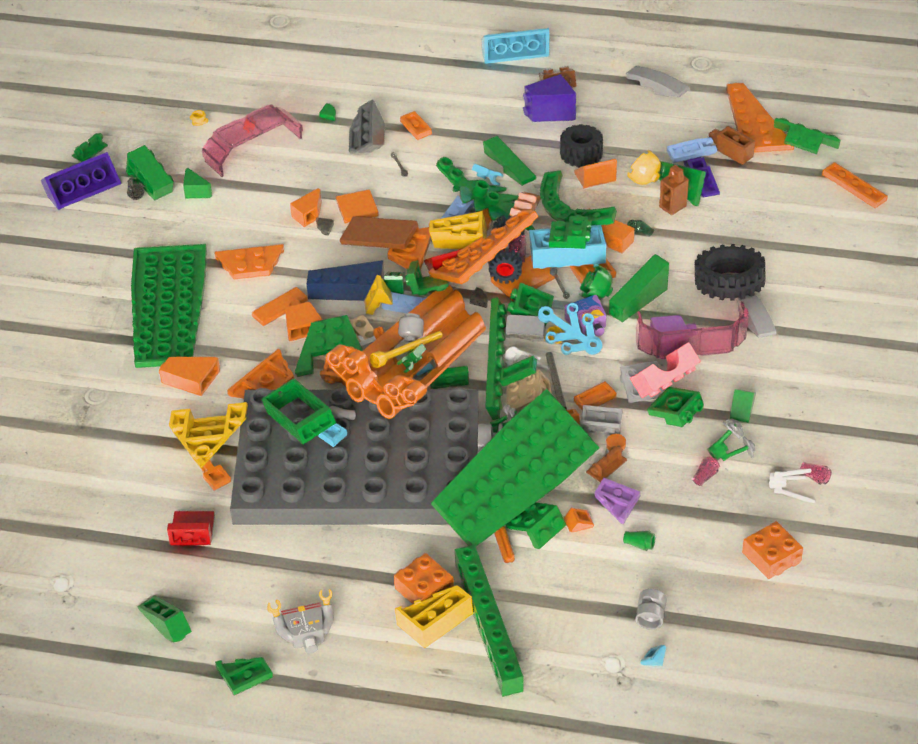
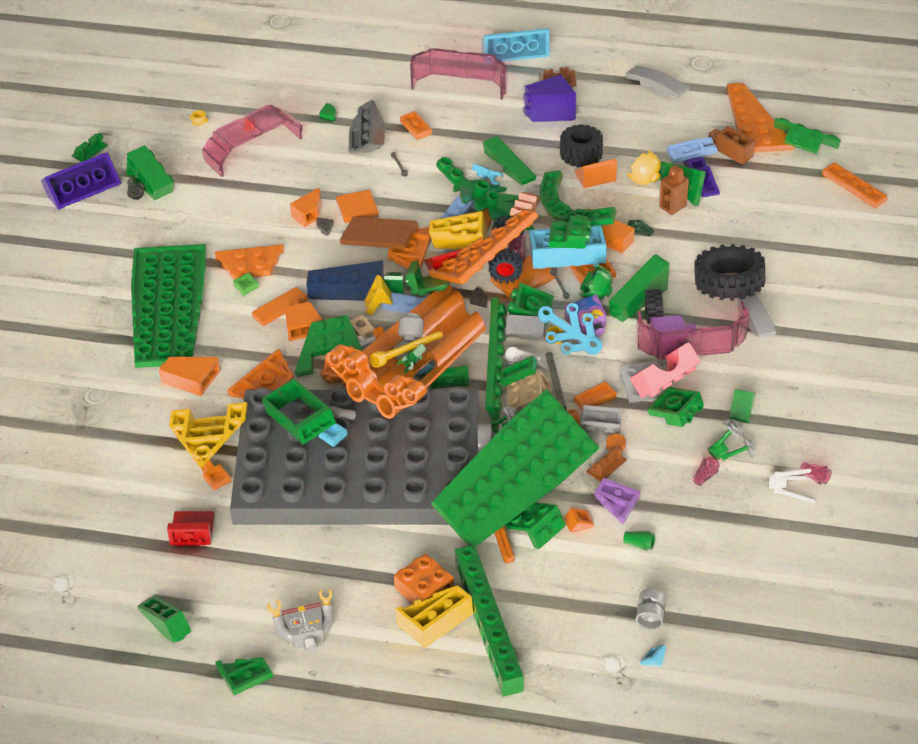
slope [183,168,212,199] -> none
orange brick [742,521,803,579] -> none
none -> bright green plate [233,273,259,296]
none -> clear pink windscreen [410,48,507,100]
none -> black tyre [645,289,664,324]

